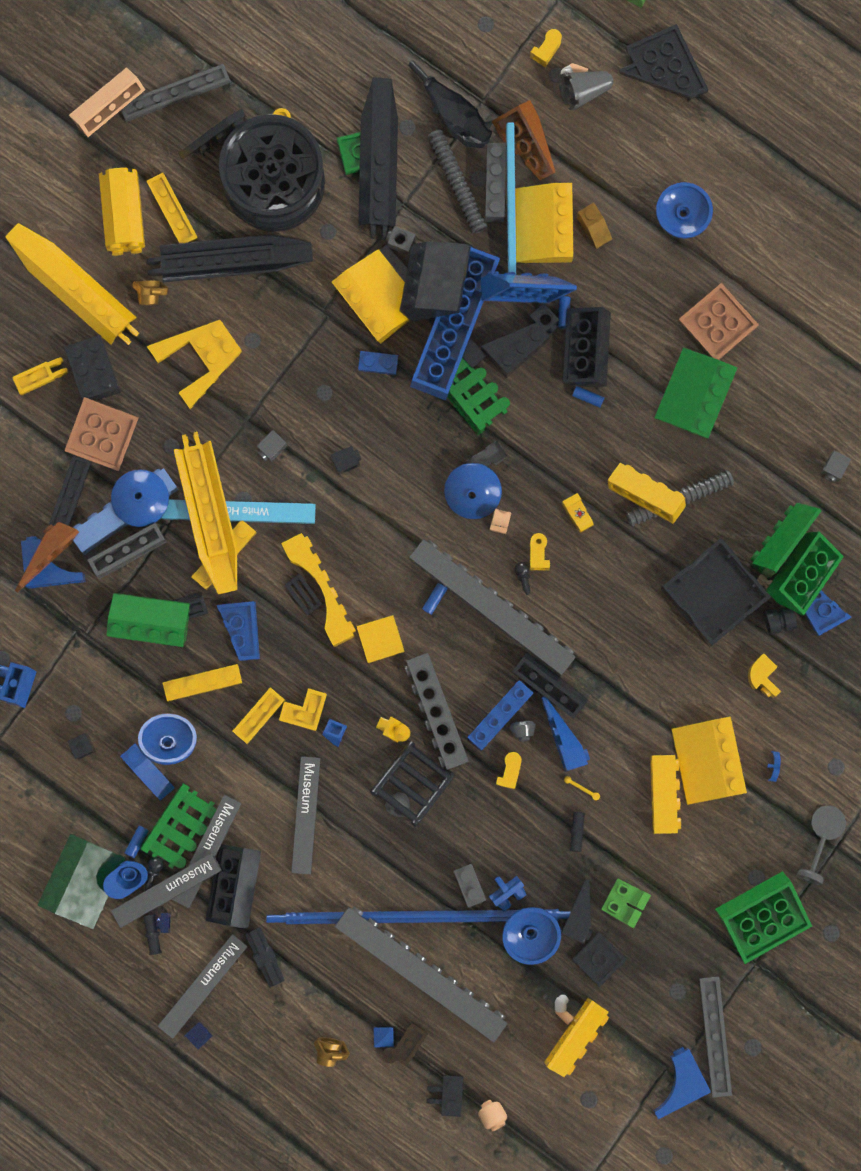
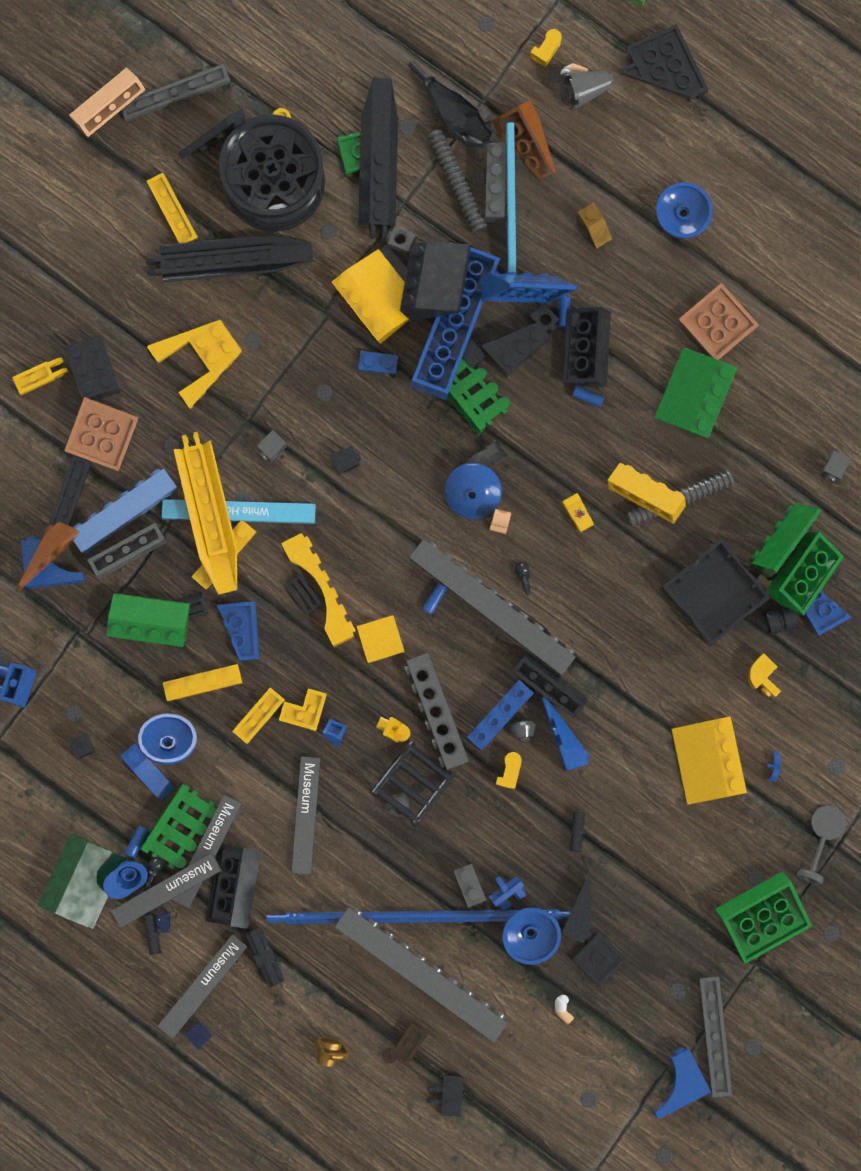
yellow hinge [5,223,139,345] -> none
yellow brick [99,168,145,256] -> none
blue dish [111,470,169,527] -> none
pearl gold piece [133,281,168,305] -> none
blue slope [374,1027,394,1047] -> none
light nougat head [478,1100,507,1131] -> none
yellow slope [515,183,573,263] -> none
yellow leg [530,533,550,570] -> none
yellow slope [544,998,609,1077] -> none
yellow hinge [564,776,600,800] -> none
bright green hips [601,878,651,928] -> none
yellow brick [650,755,681,834] -> none

